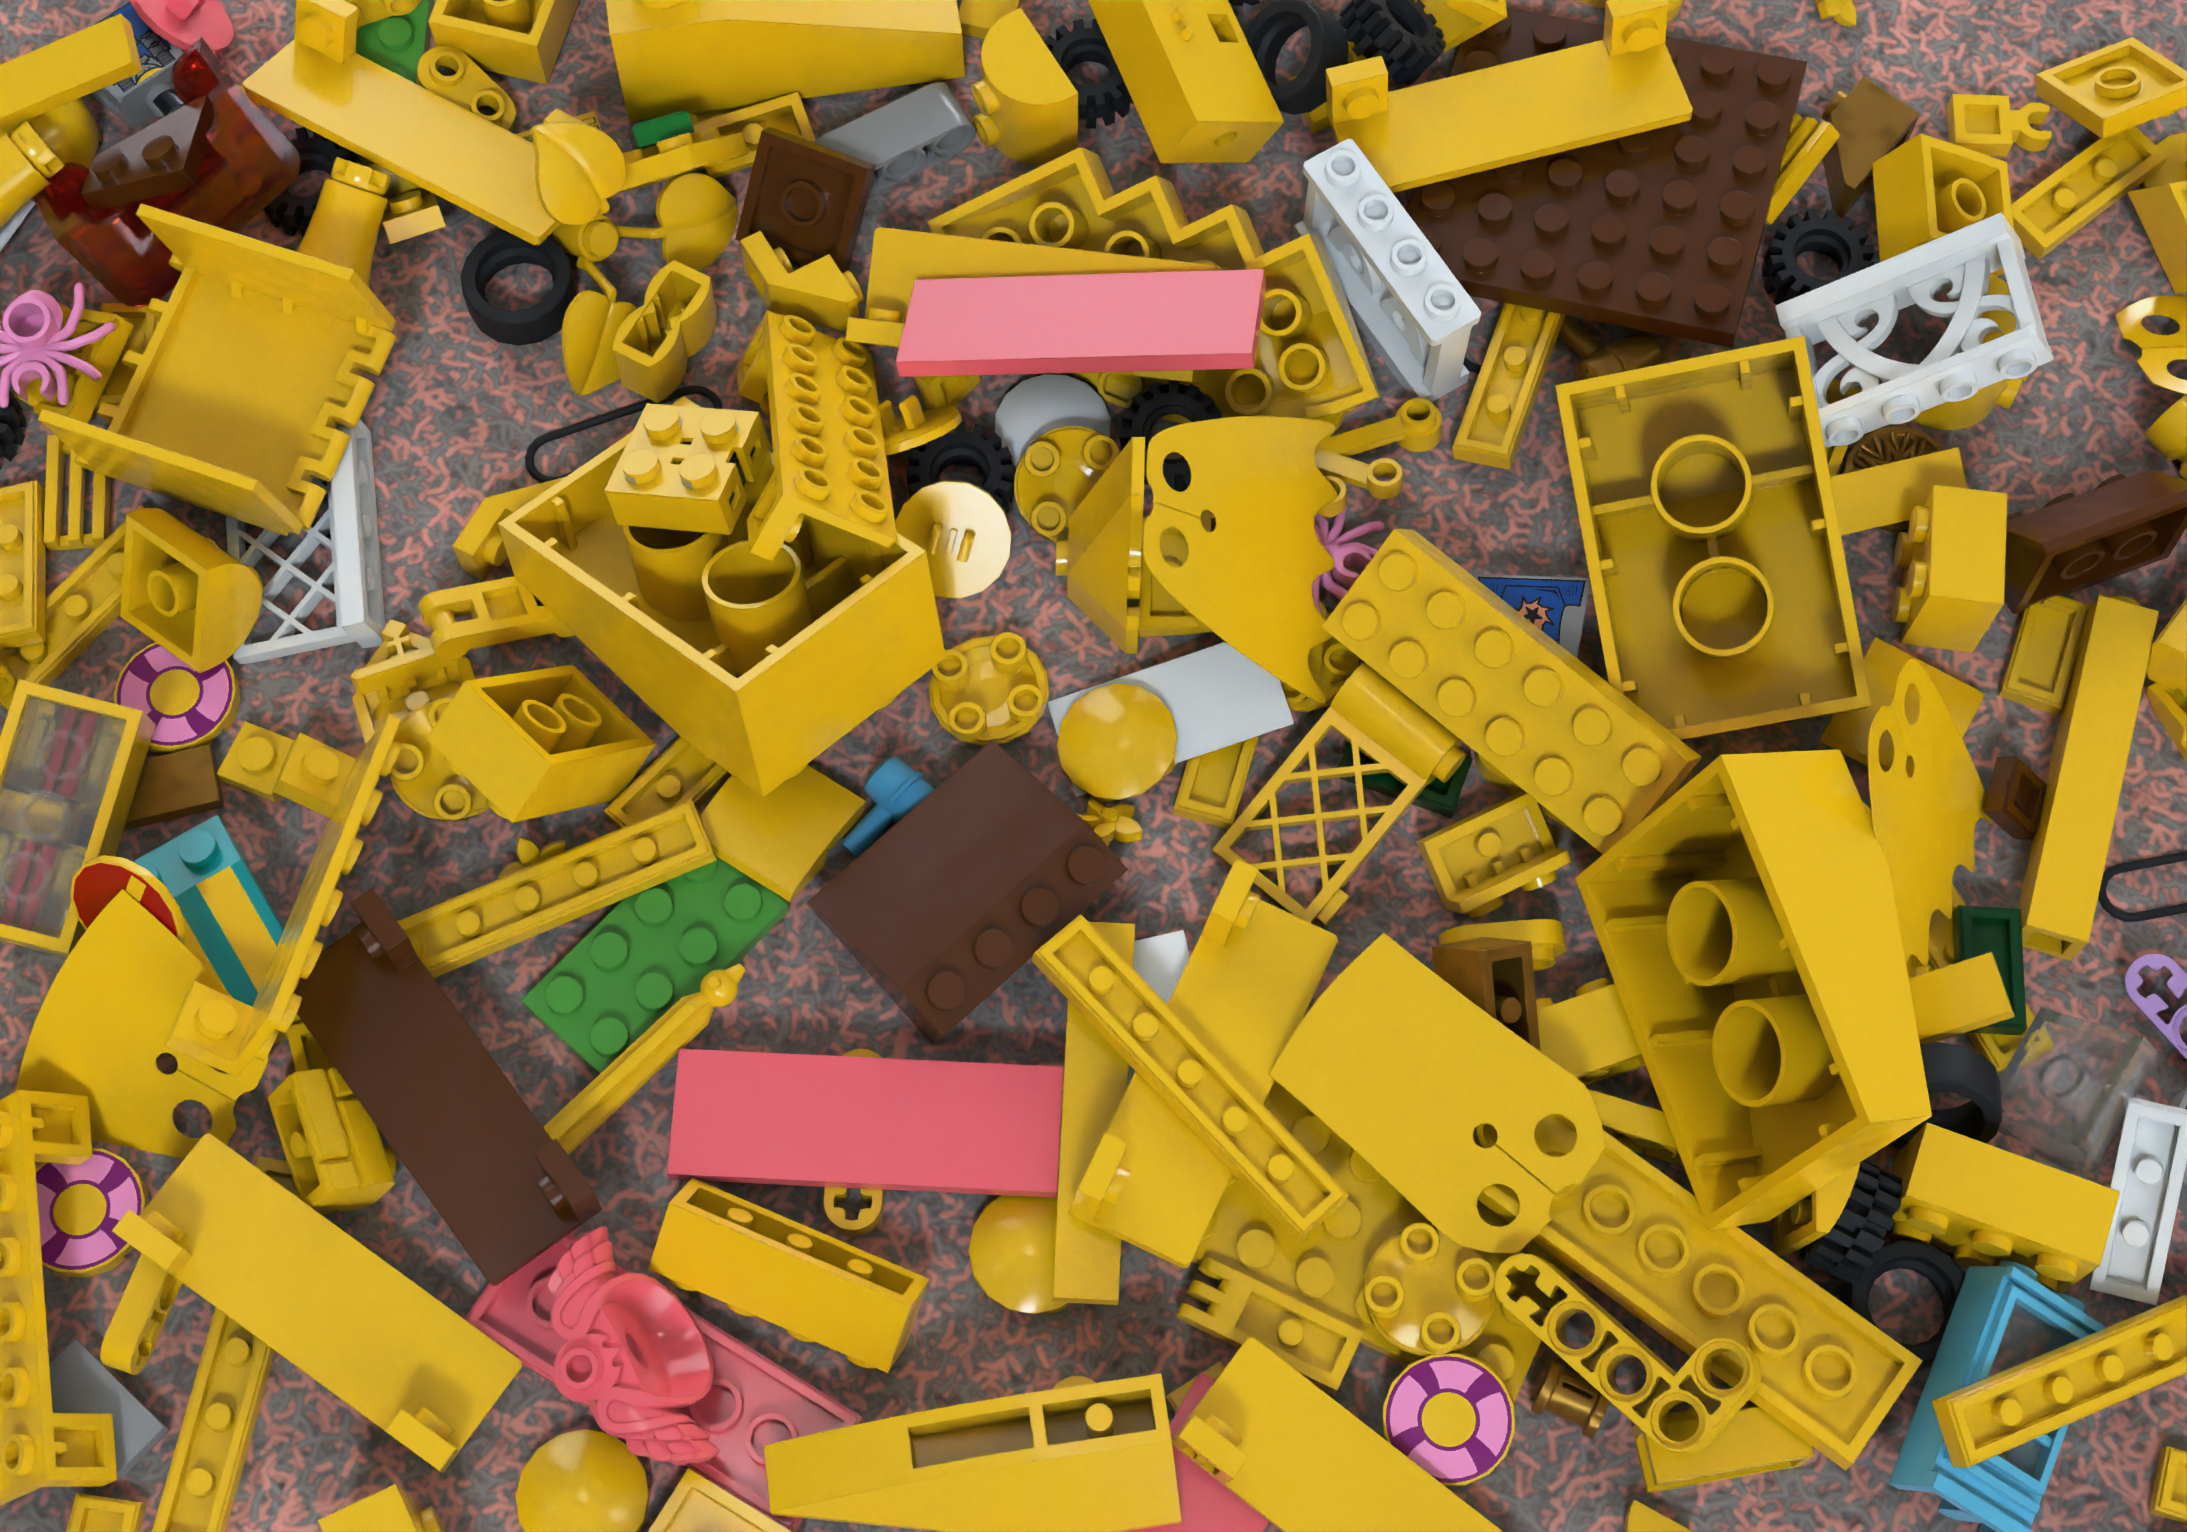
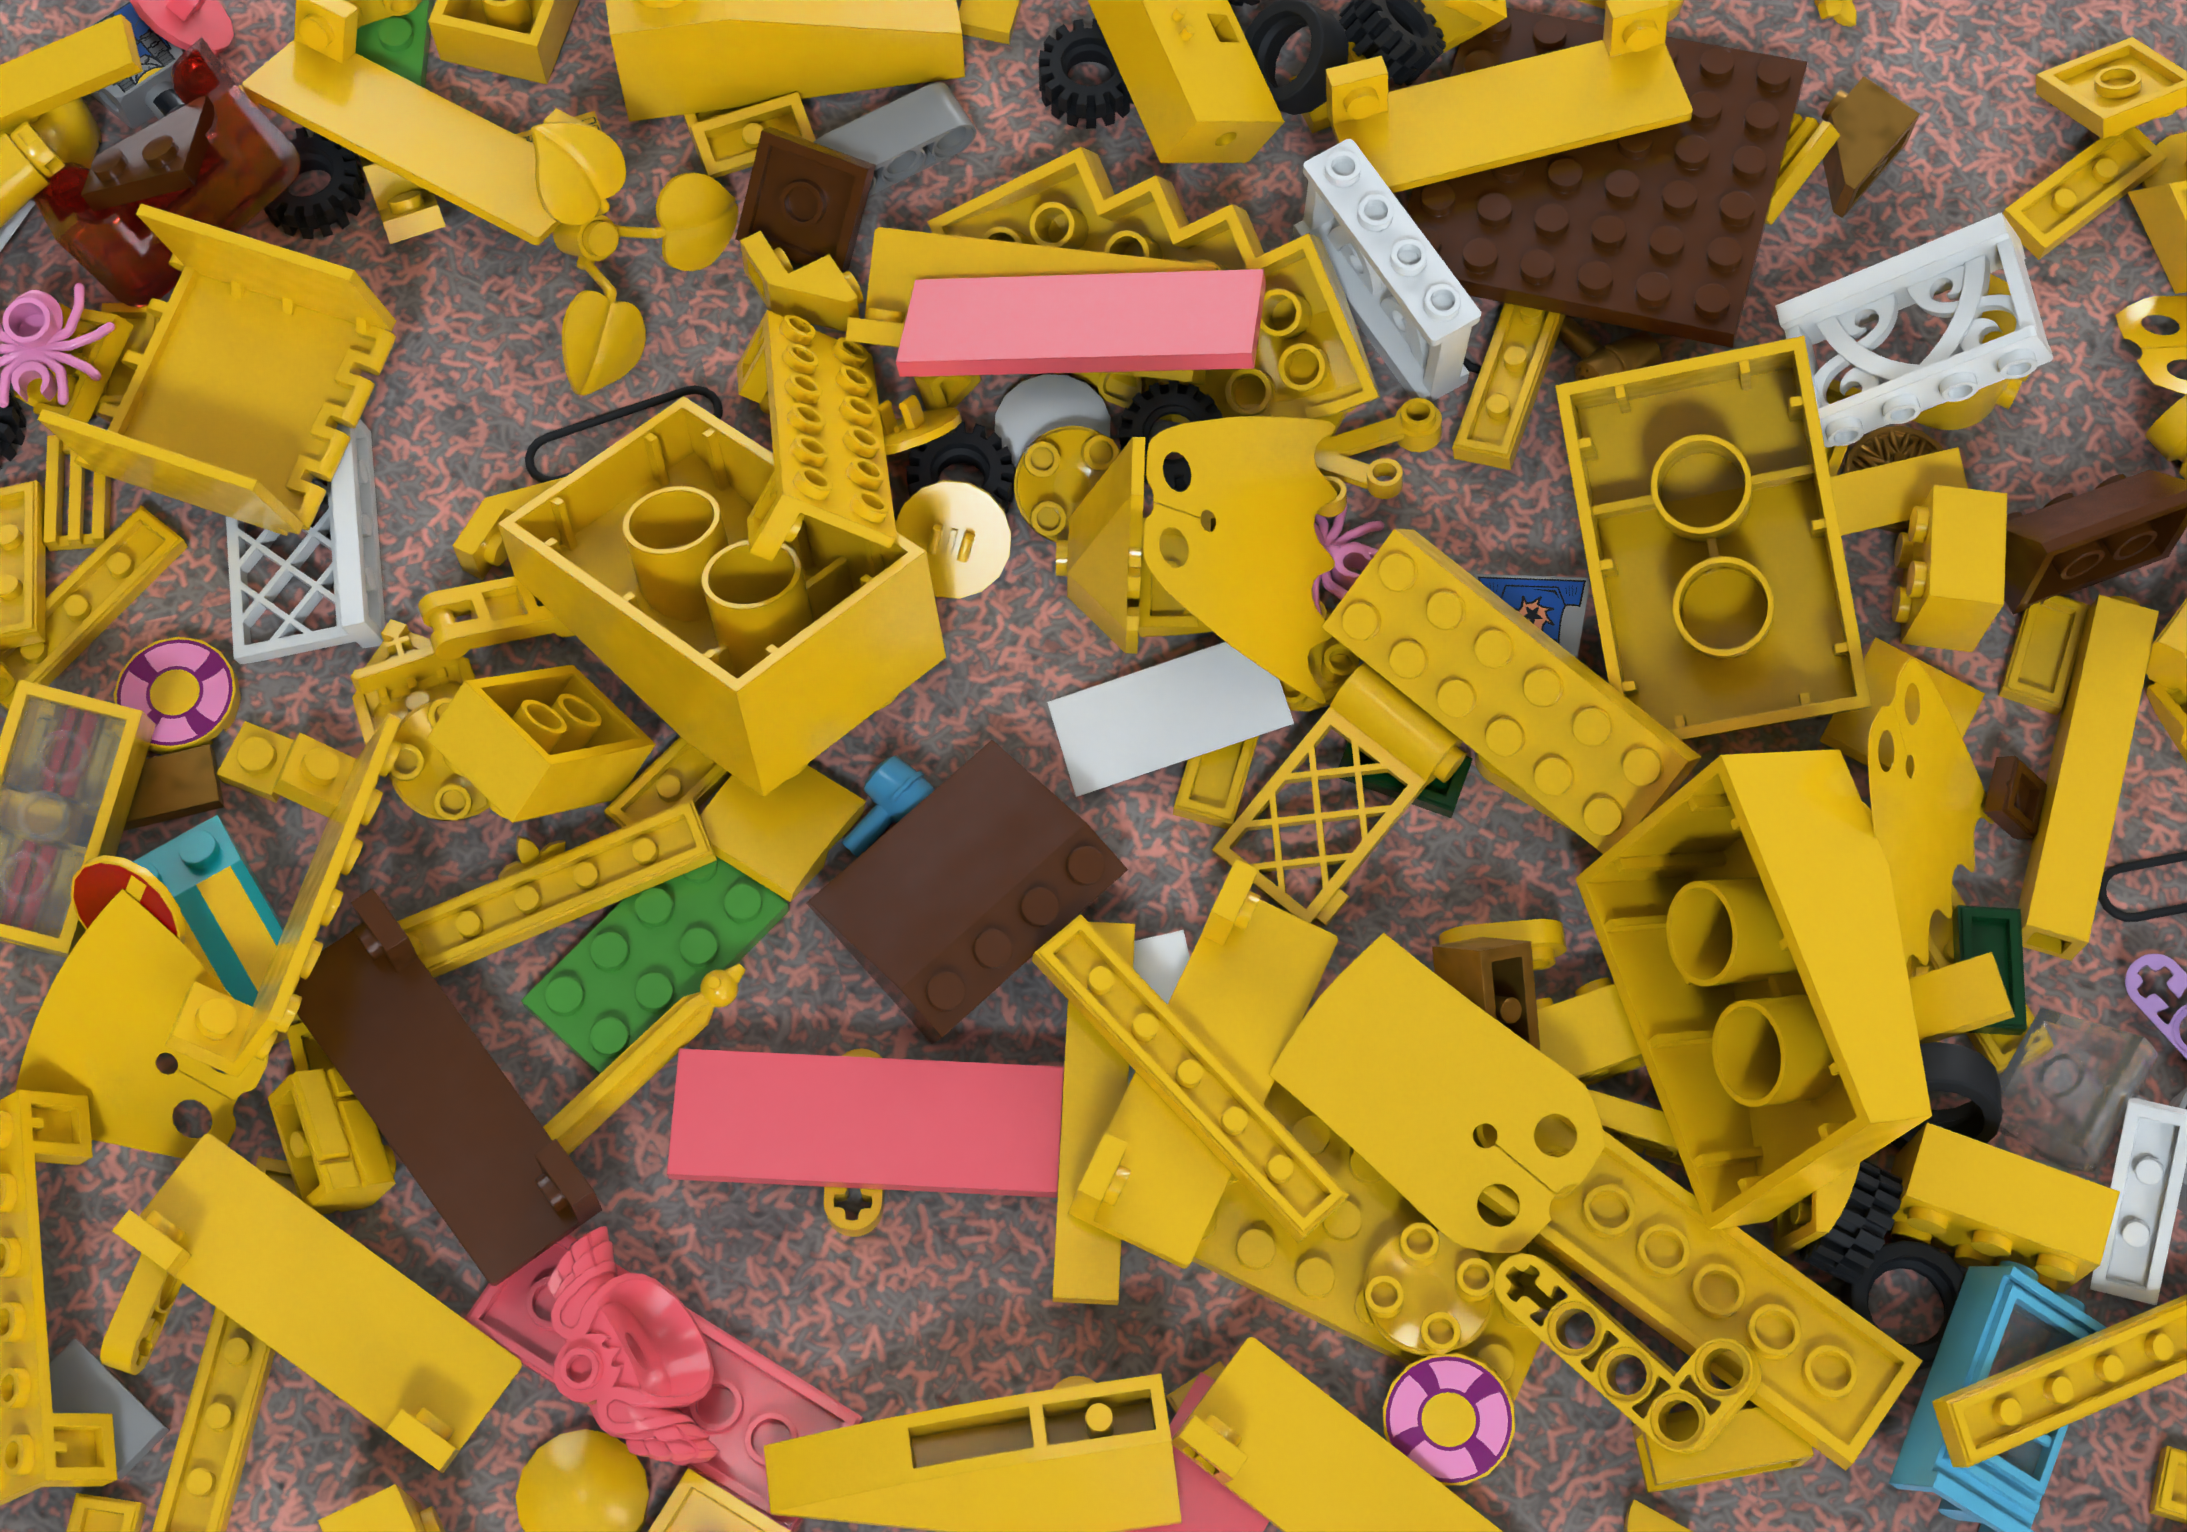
tile [36,1148,150,1278] -> none
yellow brick [120,508,263,673] -> none
yellow plant [296,157,391,287] -> none
yellow plate [416,46,516,132] -> none
black tyre [460,231,577,346] -> none
yellow piece [604,403,771,535] -> none
yellow brick [613,260,718,403] -> none
yellow plate [616,126,749,194] -> none
green tile [628,110,694,150] -> none
yellow brick [648,1178,930,1373] -> none
yellow dish [929,632,1049,746] -> none
yellow dish [968,1195,1069,1314] -> none
yellow brick [971,7,1078,166] -> none
yellow dish [1057,683,1178,803] -> none
yellow plant [1078,796,1143,846] -> none
yellow hinge [1175,1256,1364,1396] -> none
yellow bracket [1416,790,1572,918] -> none
pearl gold bush [1530,1356,1610,1439] -> none
black tyre [1762,209,1875,305] -> none
yellow brick [1872,133,2014,277] -> none
yellow plate [1947,94,2052,157] -> none

